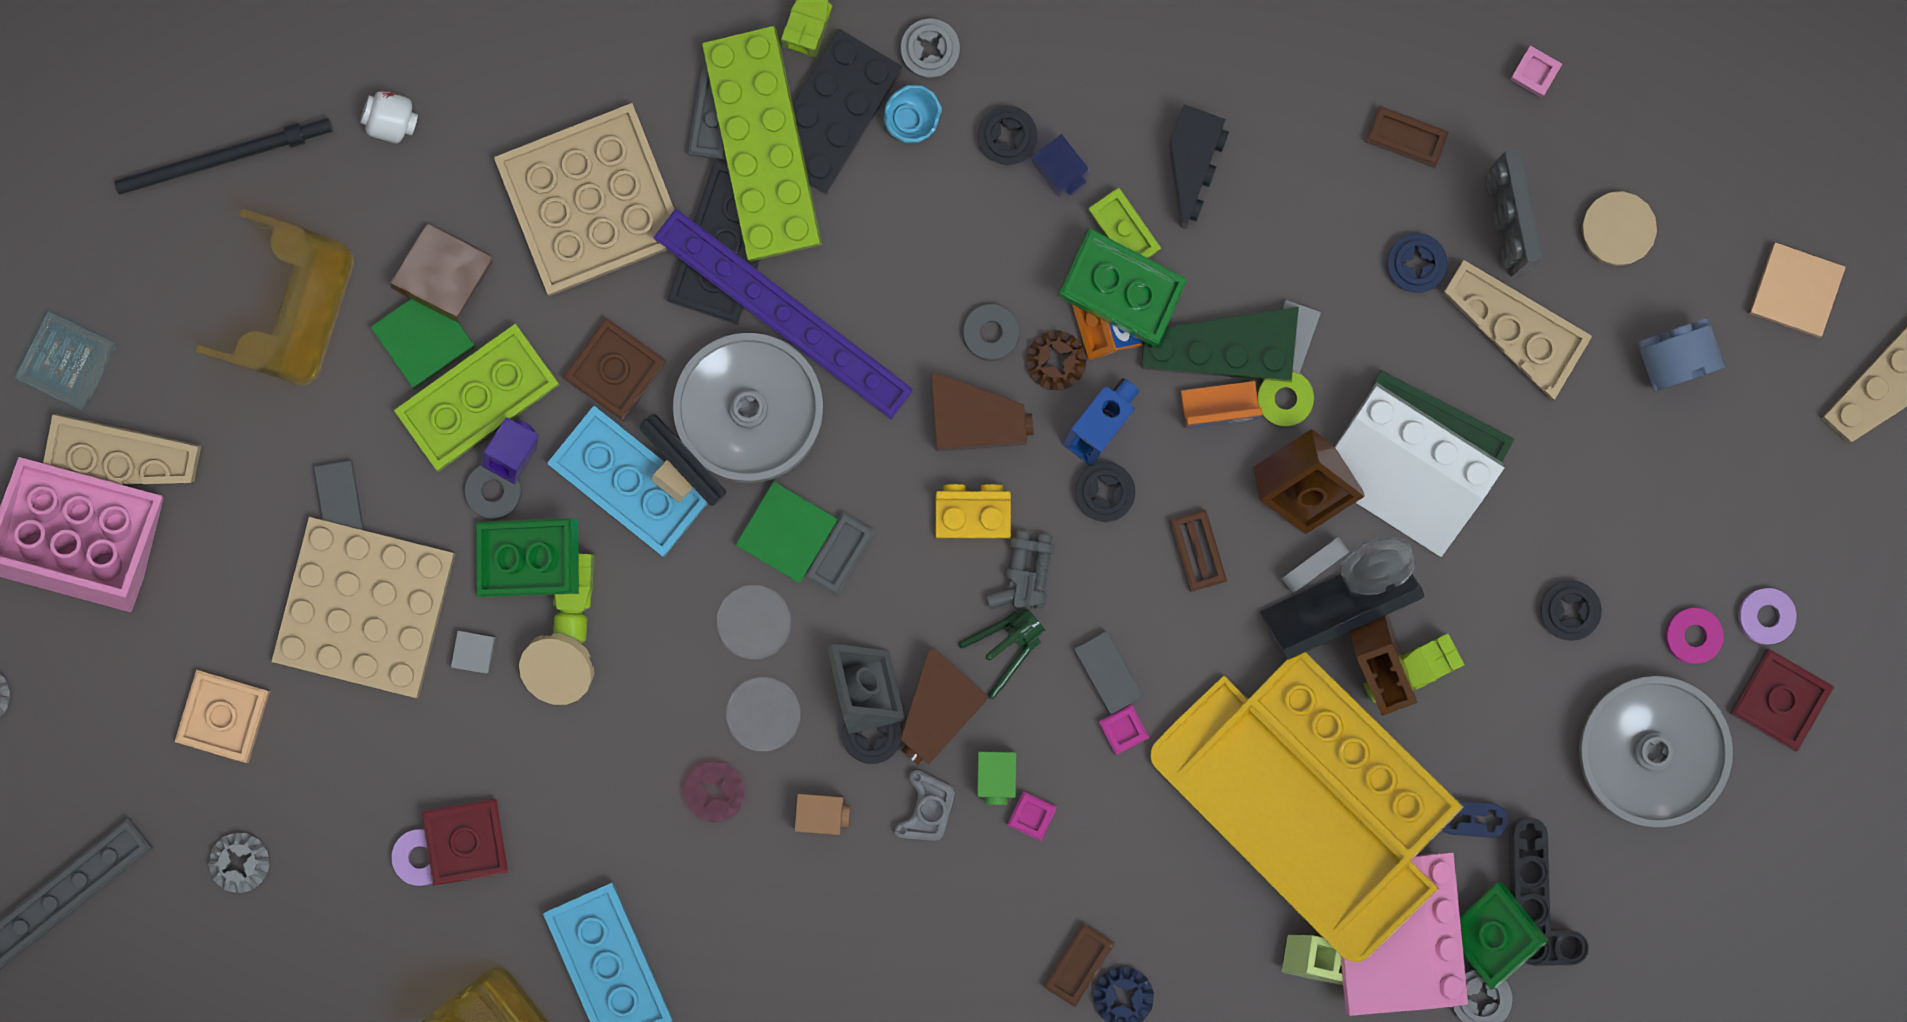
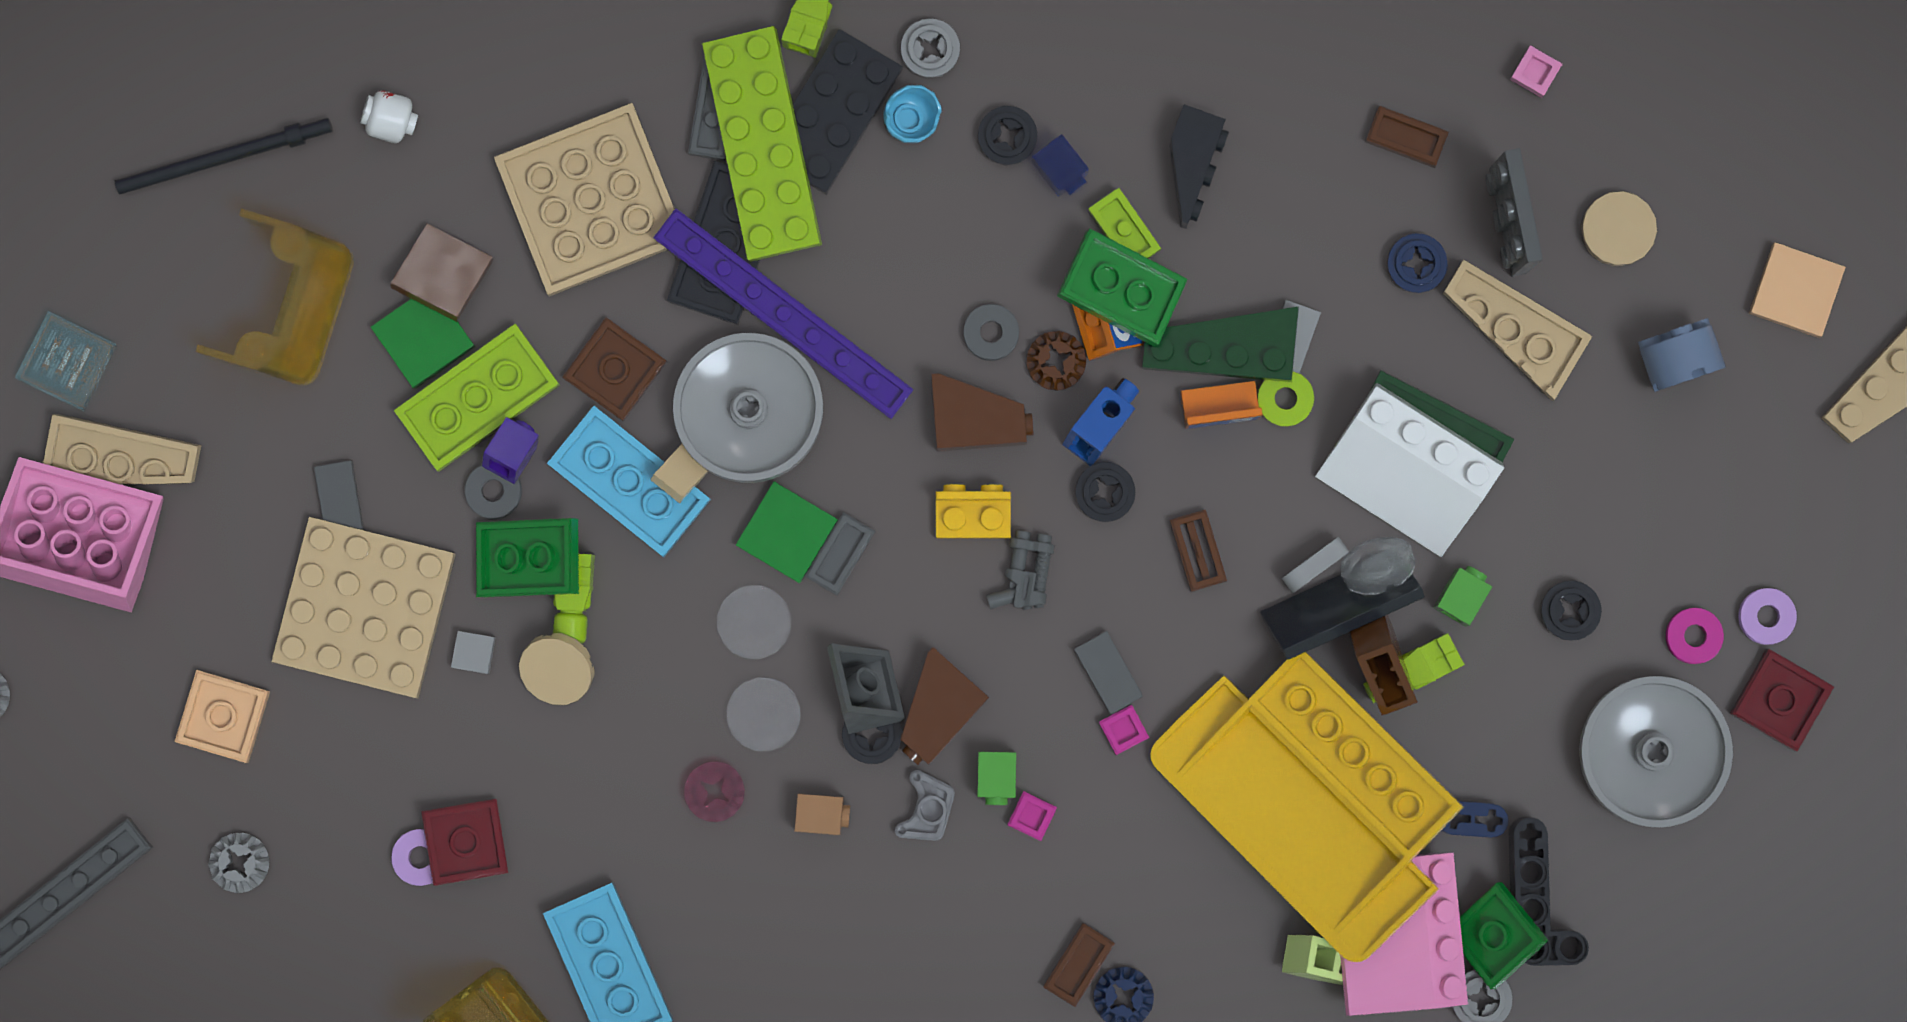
black axle [639,414,727,506] -> none
dark green plant [959,608,1045,699] -> none
reddish brown slope [1253,429,1365,534] -> none
none -> bright green brick [1433,566,1493,627]

